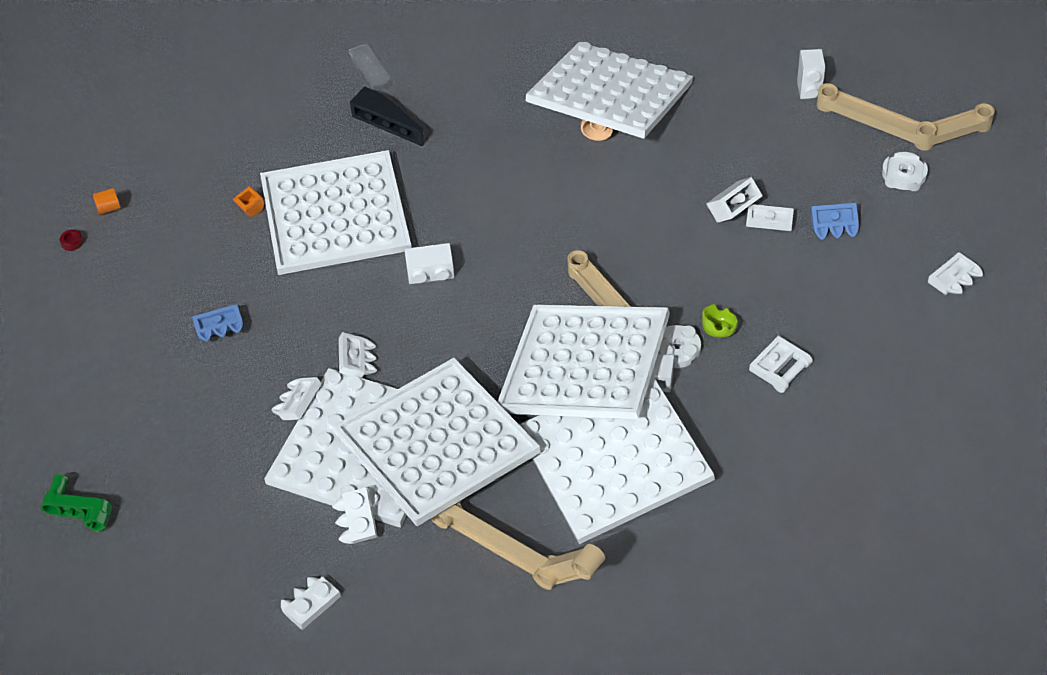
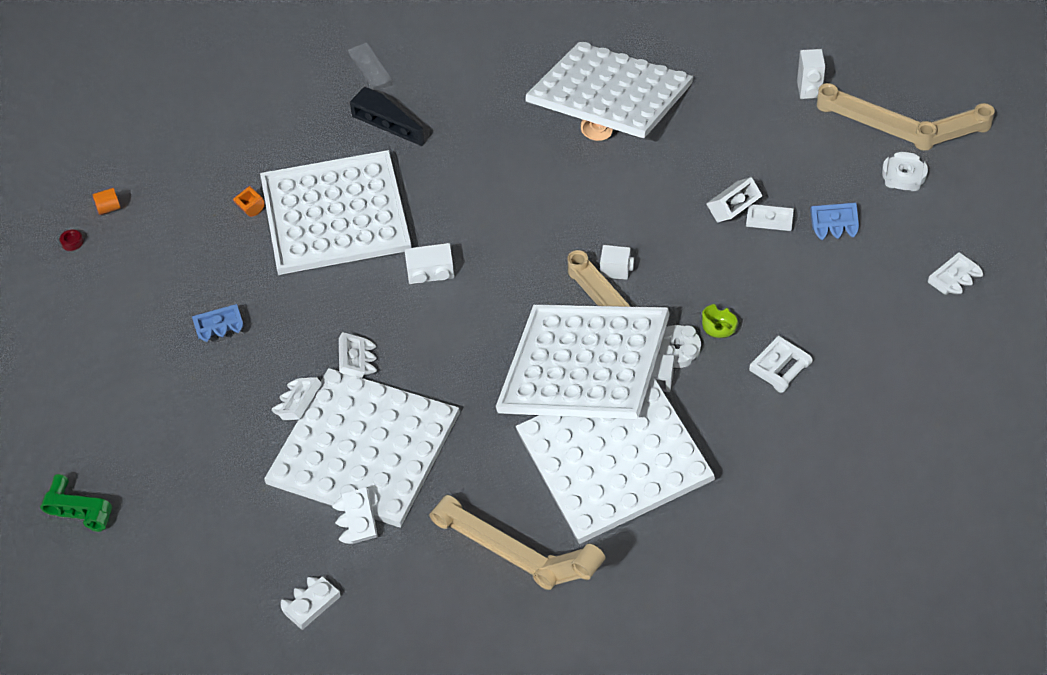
white plate [333,358,540,526] -> none
none -> white brick [600,245,634,280]

